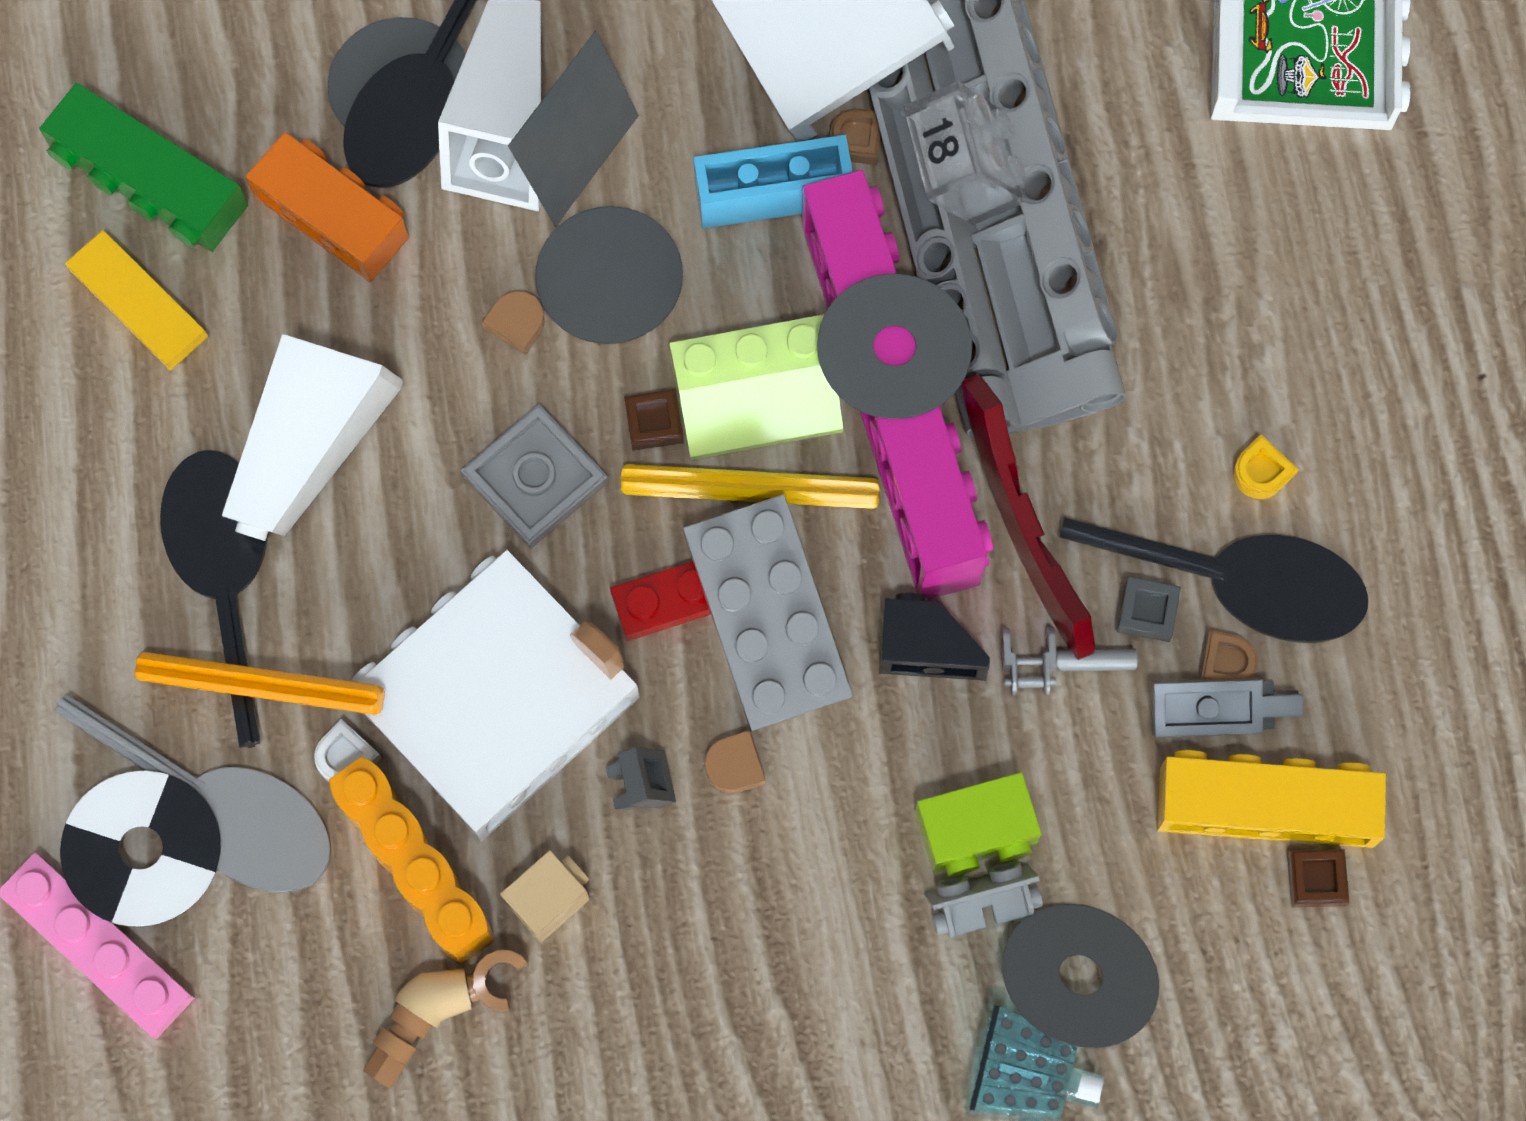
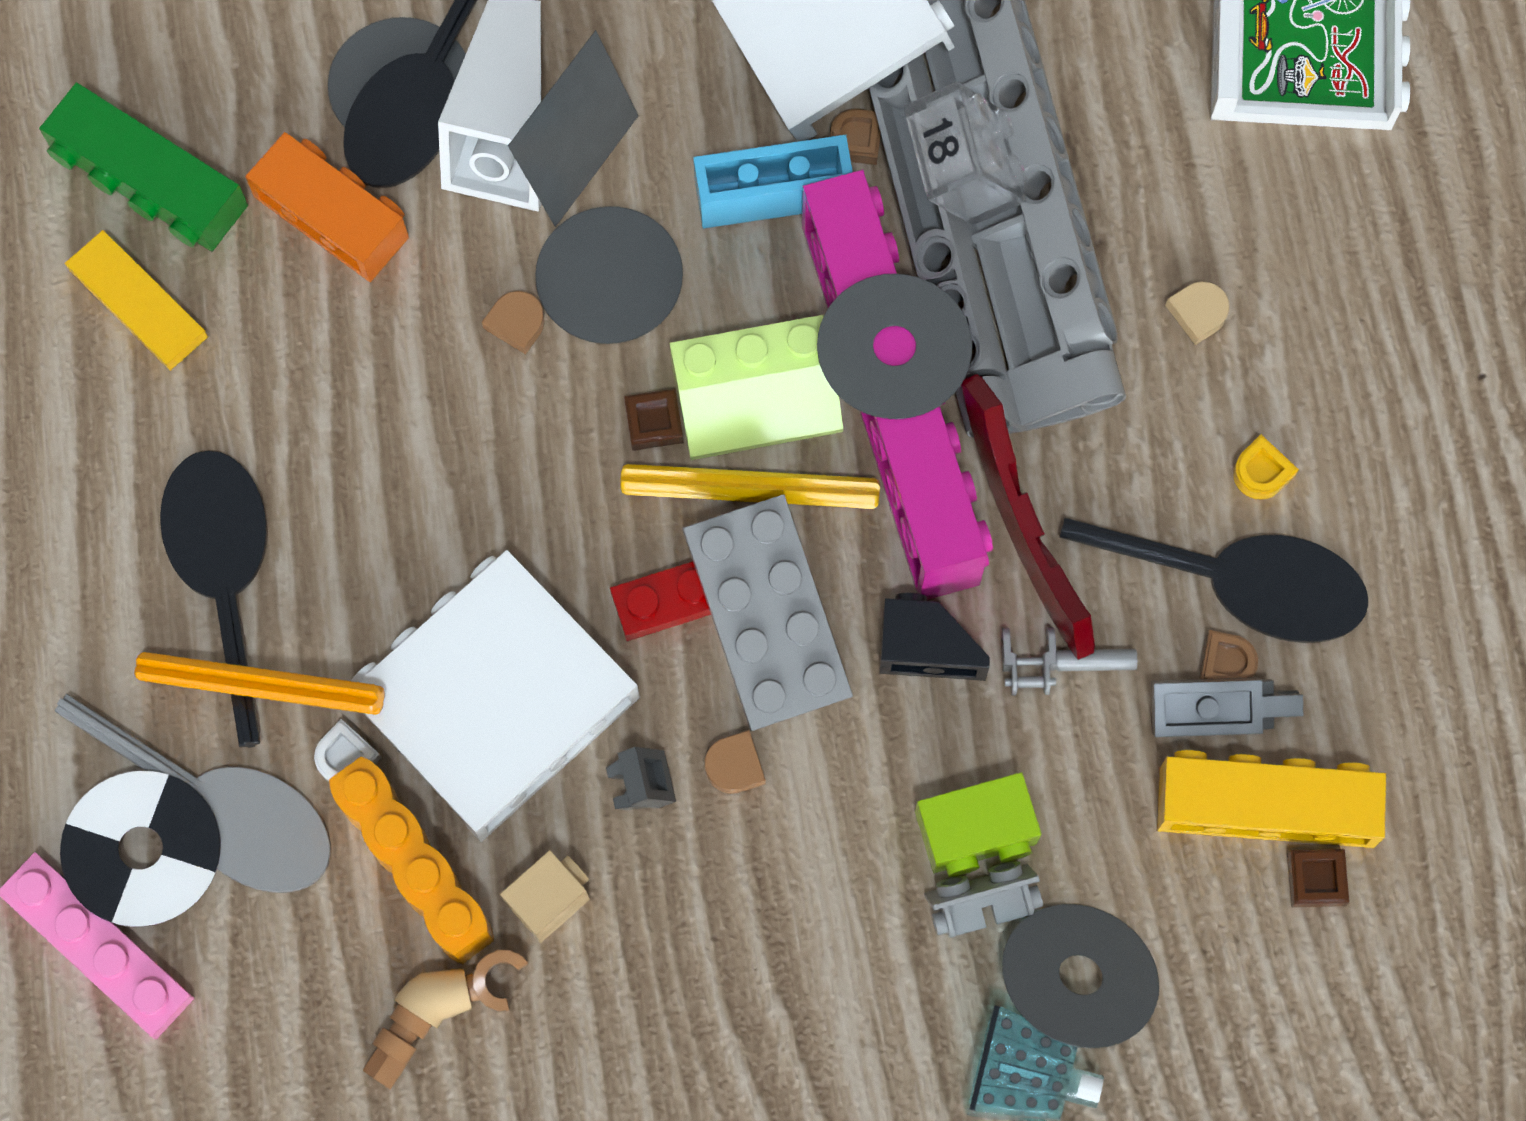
white slope [222,334,403,541] -> none
light grey tile [460,404,609,549] -> none
medium nougat tile [570,621,624,680] -> none
dark grey plate [1117,576,1181,642] -> none
none -> tan tile [1165,282,1229,345]

